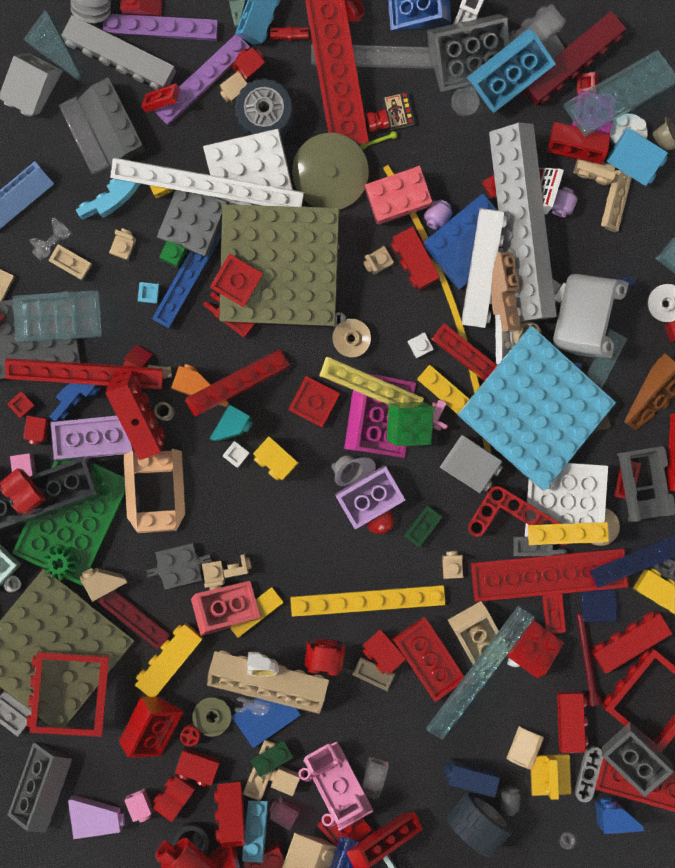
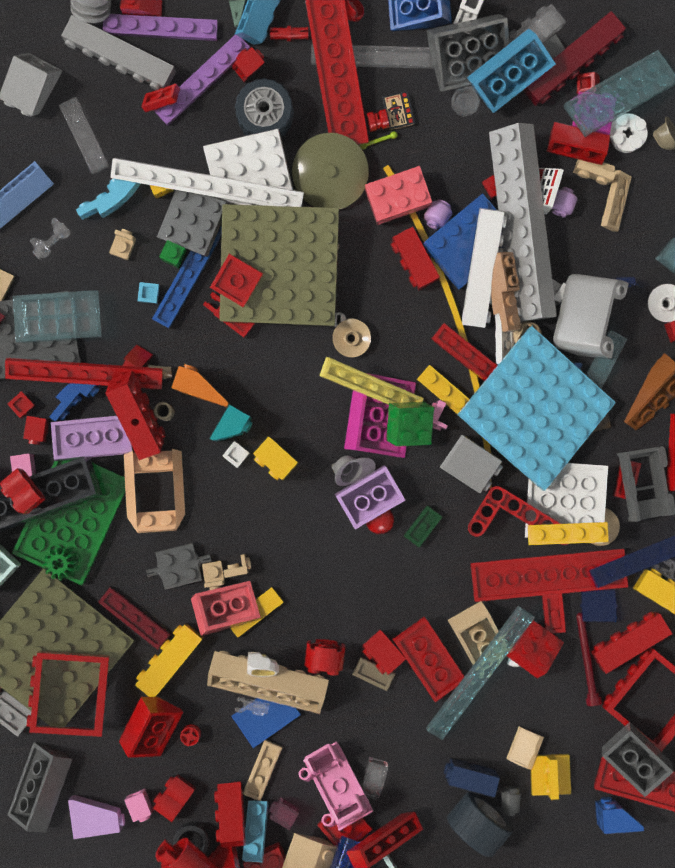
white hinge [3,576,21,593] -> none
clear light blue wing [23,11,80,80] -> none
tan plate [48,244,92,281] -> none
dark grey slope [78,77,145,167] -> none
tan slope [79,568,127,602] -> none
red brick [175,747,221,786] -> none
red plate [185,349,290,417] -> none
olive plate [193,696,232,737] -> none
tan brick [220,72,247,105] -> none
dark green plate [250,739,294,777] -> none
tan brick [269,765,300,796] -> none
red plate [288,376,340,427] -> none
yellow plate [291,585,445,617] -> none
tan bracket [363,246,394,275] -> none
white plate [408,332,433,359] -> none
tan bracket [442,551,463,579] -> none
dark grey hinge [513,536,567,556] -> none
red brick [557,691,588,753] -> none
clear hinge [559,832,575,849] -> none
light grey beam [574,745,603,802] -> none
dark azure brick [605,127,668,186] -> none

